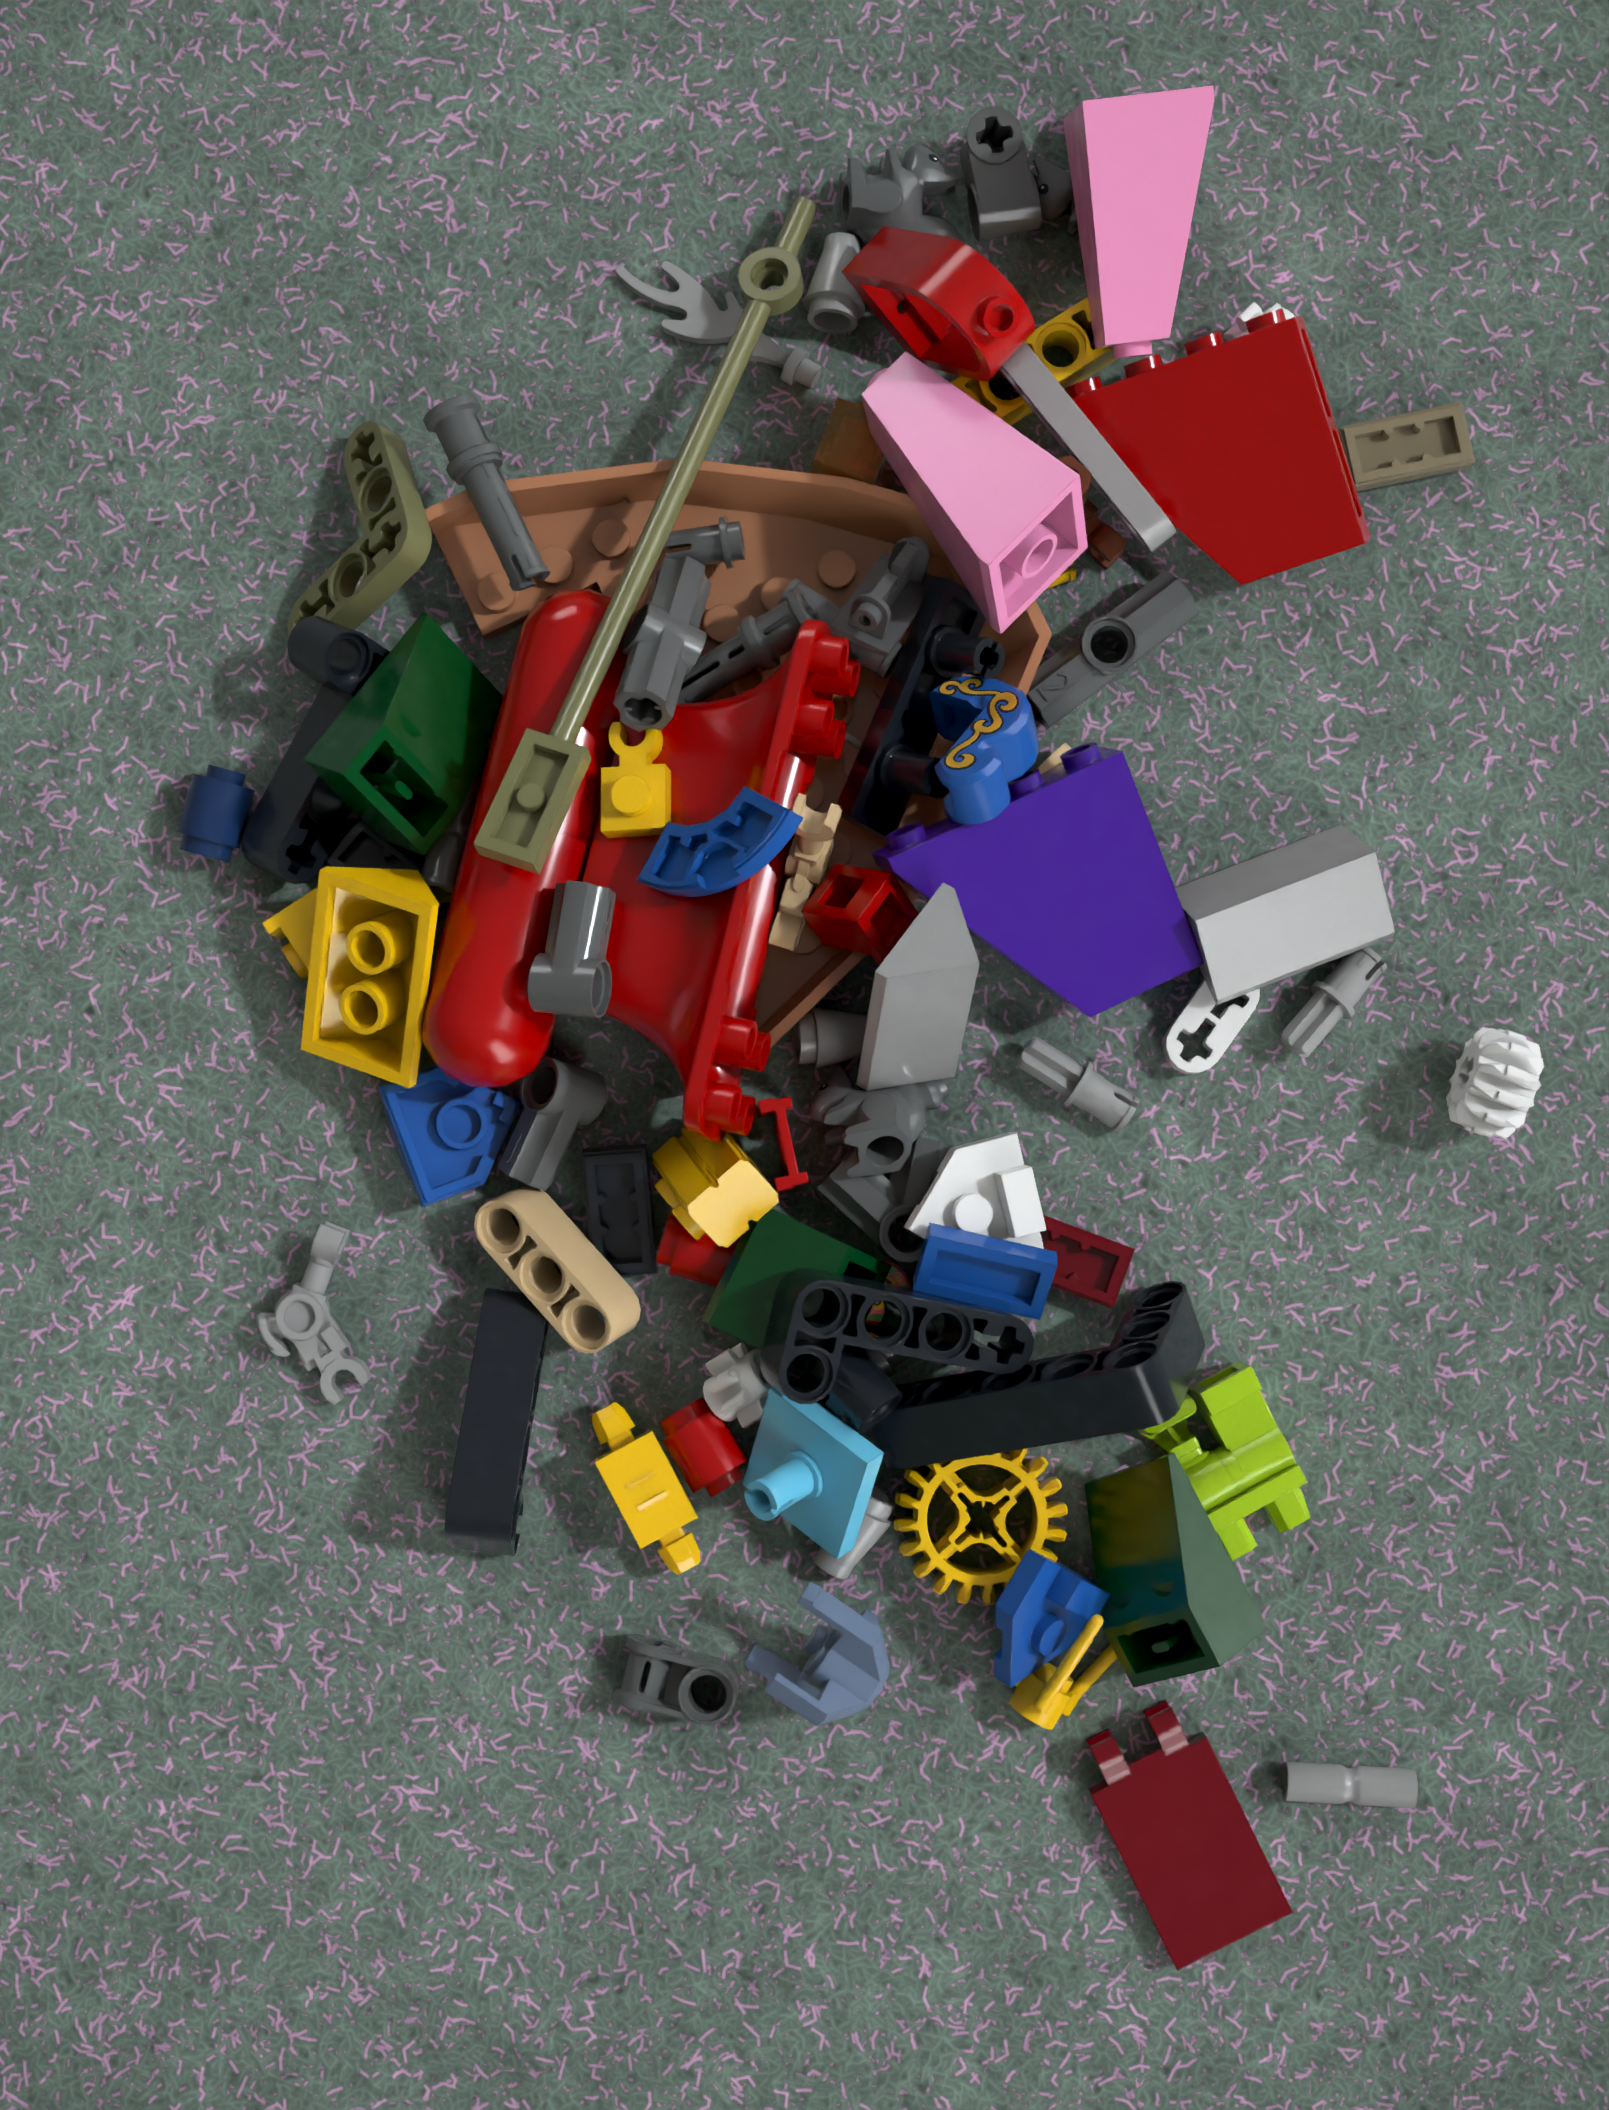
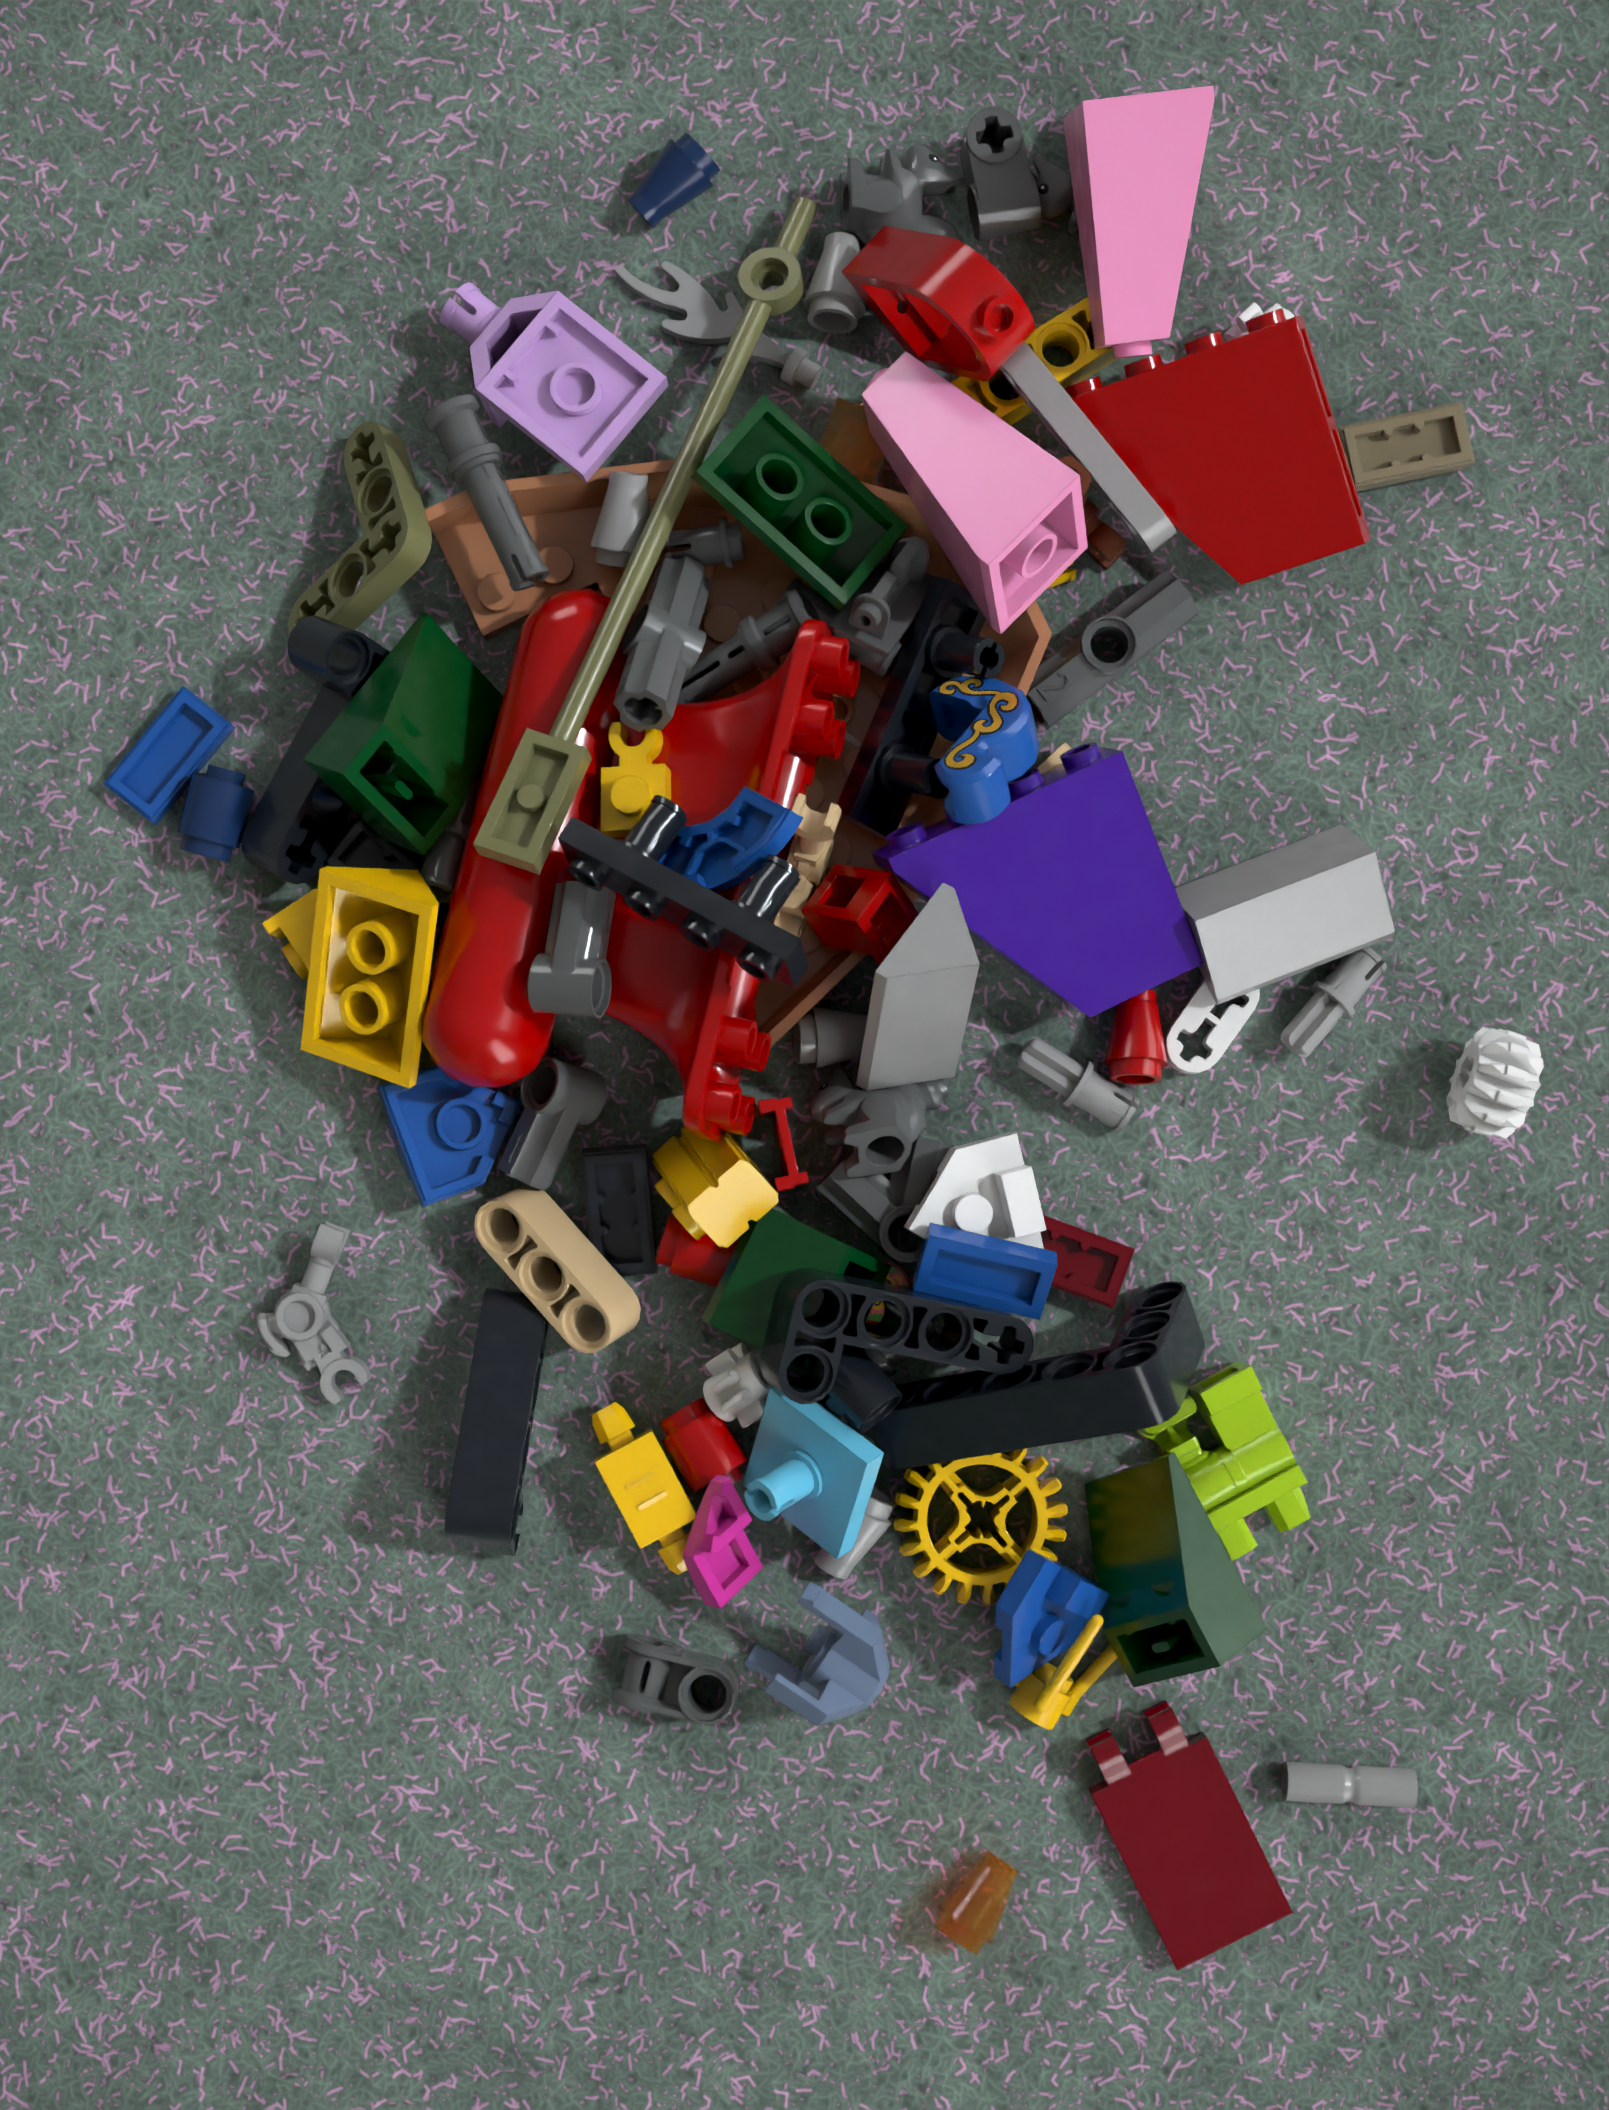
none -> blue tile [103,686,236,826]
none -> lavender plate [440,282,669,483]
none -> black plate [558,795,808,988]
none -> light grey cone [591,471,650,568]
none -> dark blue cone [627,132,720,228]
none -> dark pink slope [683,1475,763,1609]
none -> dark green slope [691,394,908,610]
none -> clear orange cone [934,1851,1019,1956]
none -> red cone [1104,989,1168,1085]

